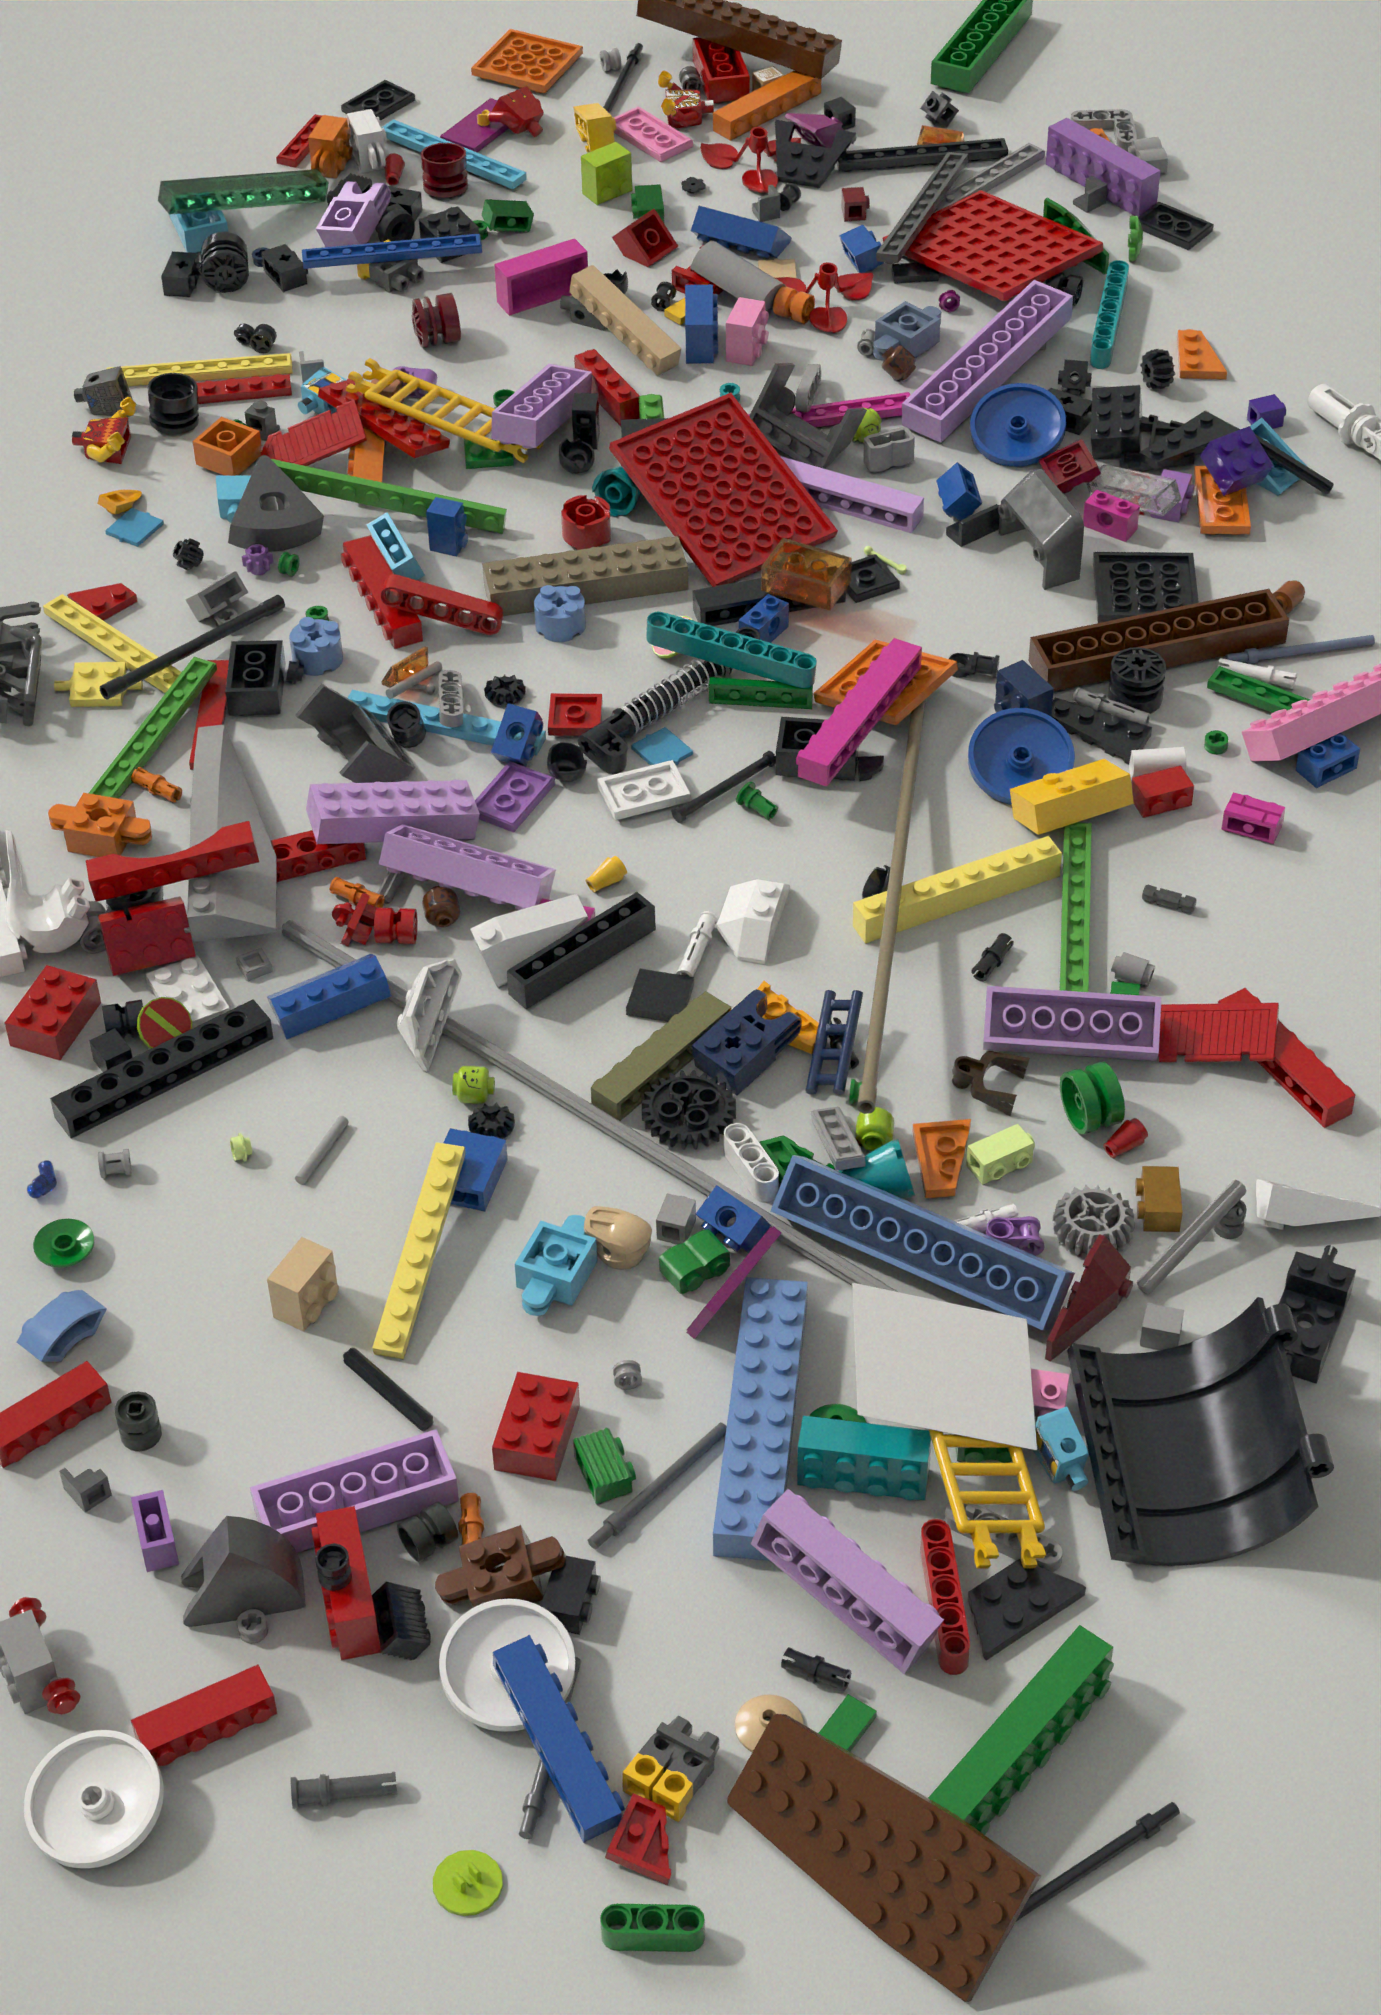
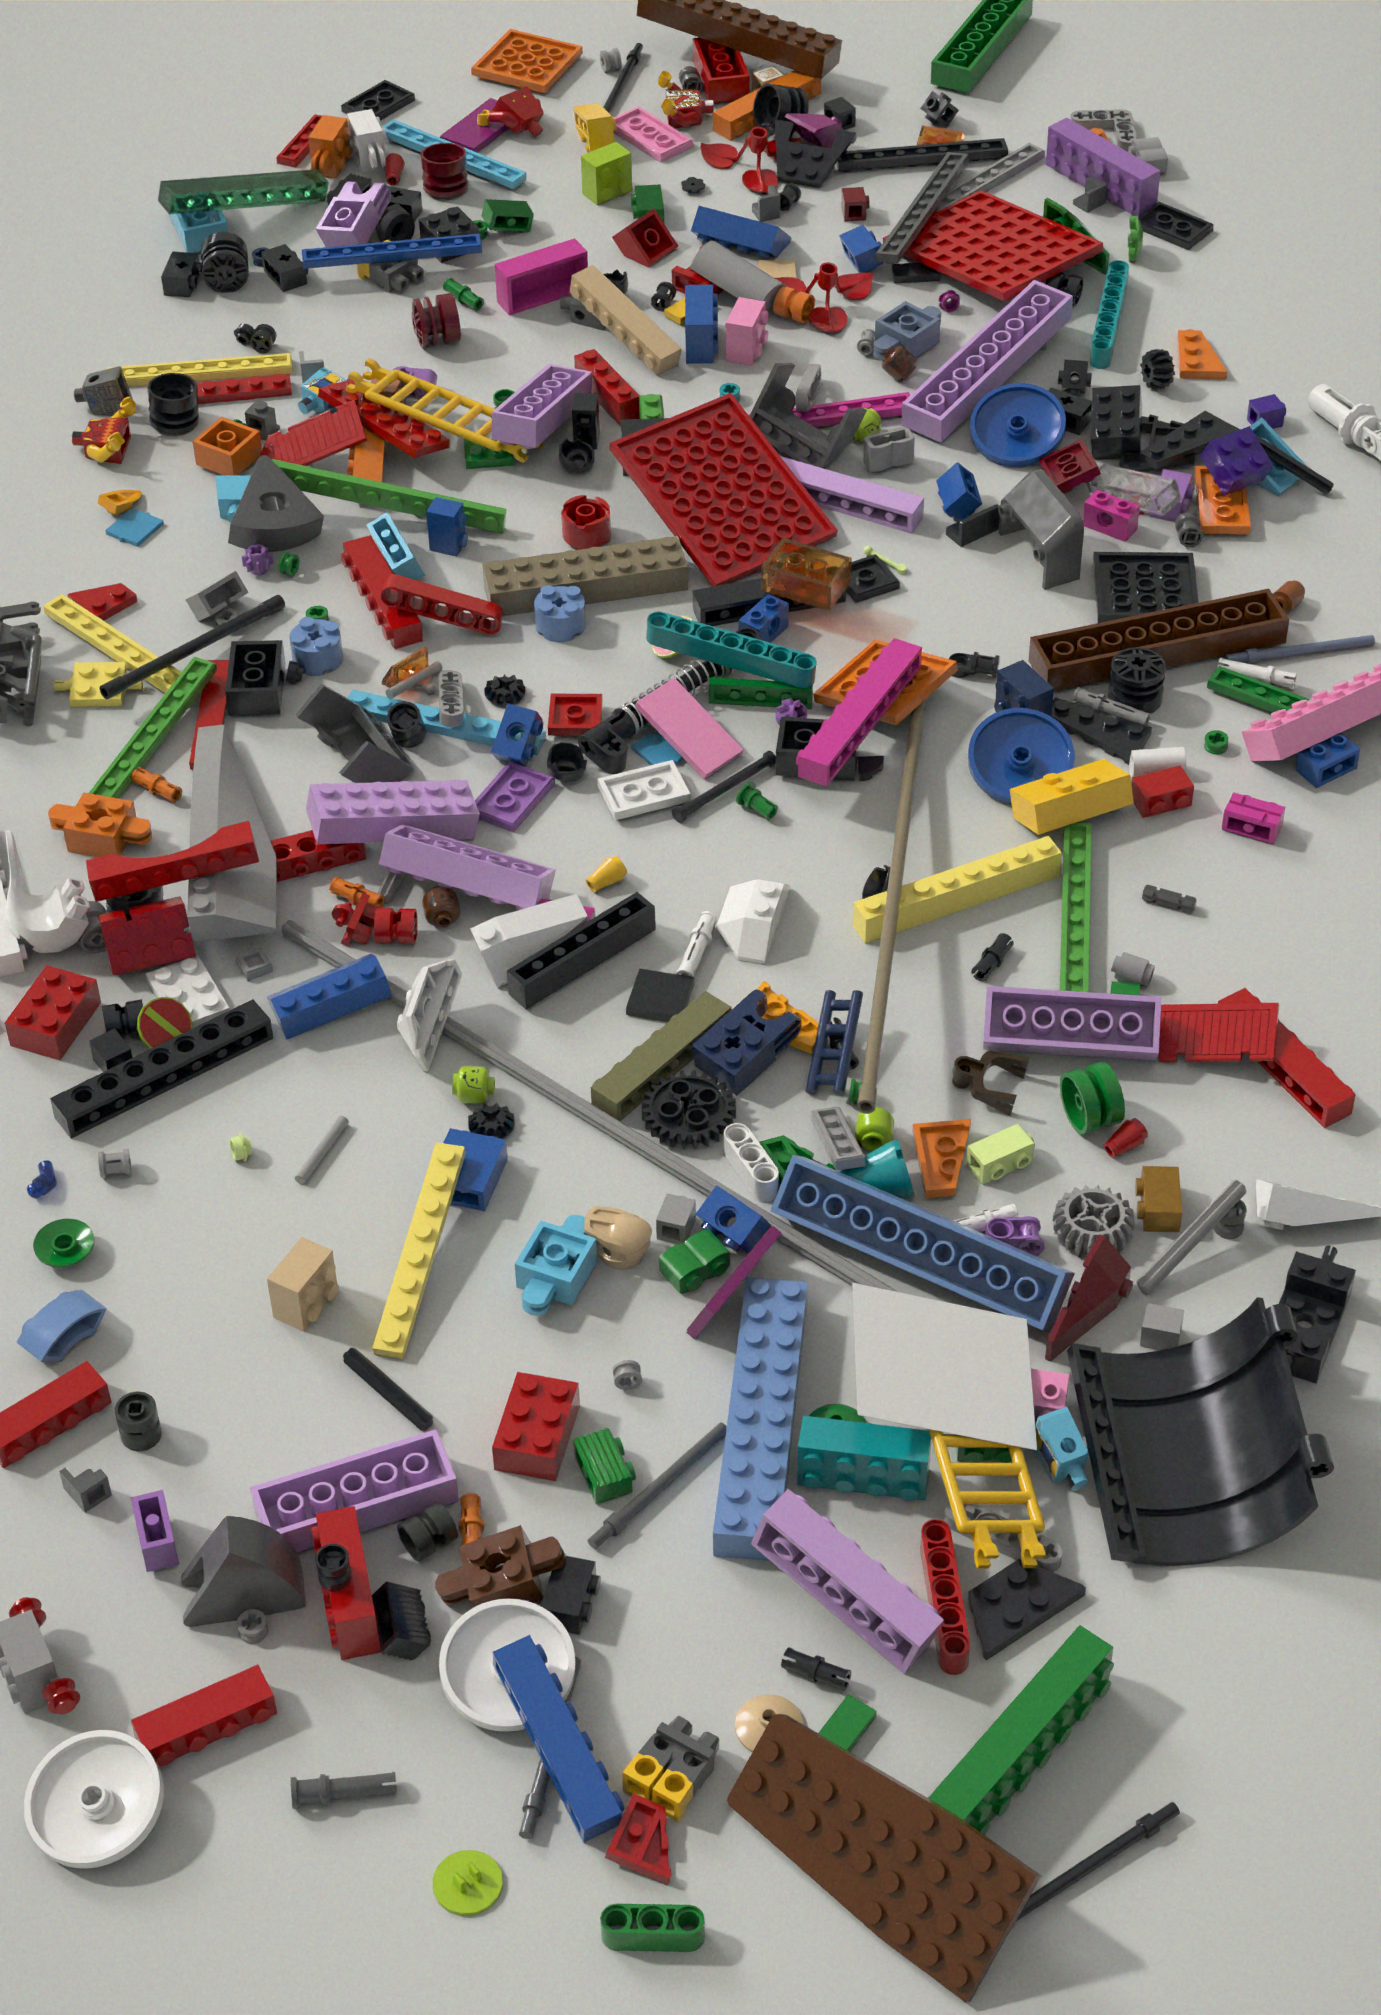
black gear [173,538,204,570] -> none
teal cone [592,466,642,517] -> none
none -> green pin [443,278,484,311]
none -> bright pink tile [635,678,744,780]
none -> black wheel [753,83,809,133]
none -> medium lavender gear [775,698,807,725]
none -> dark grey wheel [1175,512,1203,547]

